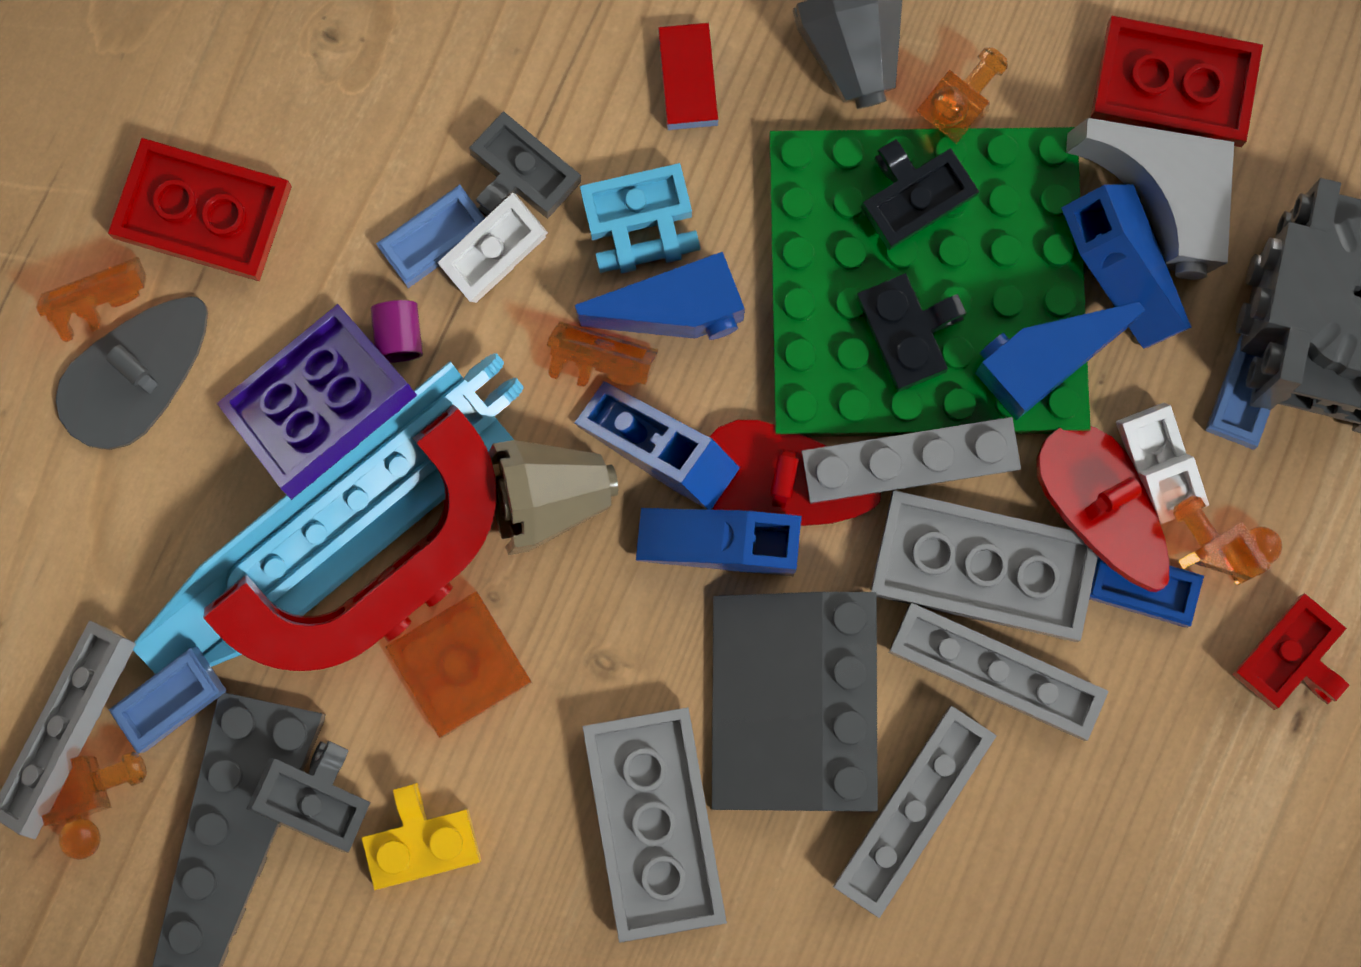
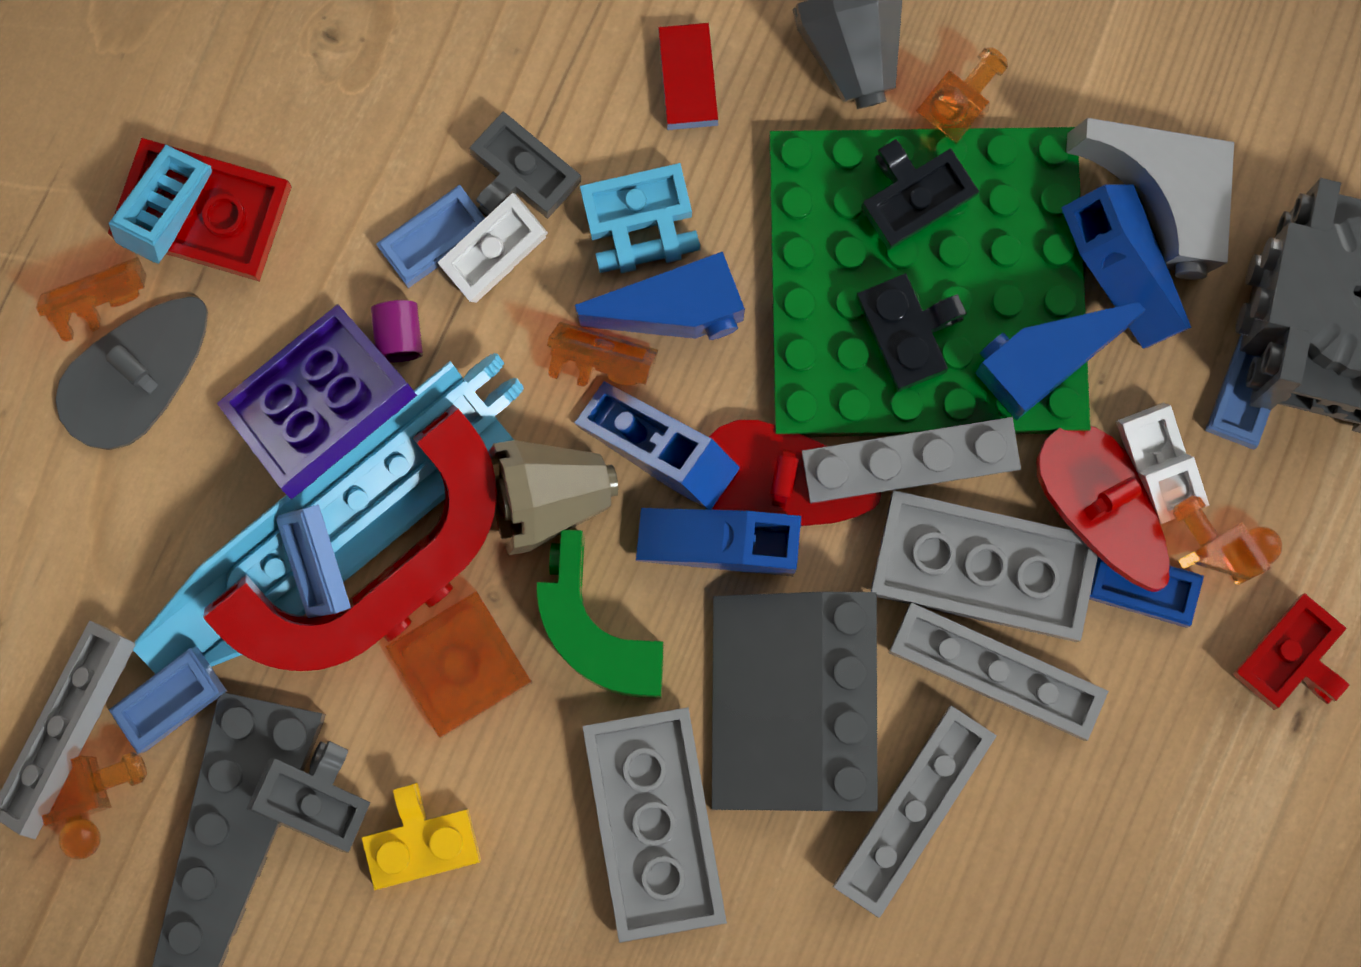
red plate [1090,15,1263,148] -> none
none -> medium azure slope [109,145,212,264]
none -> medium blue tile [276,504,351,618]
none -> green arch [537,530,664,699]

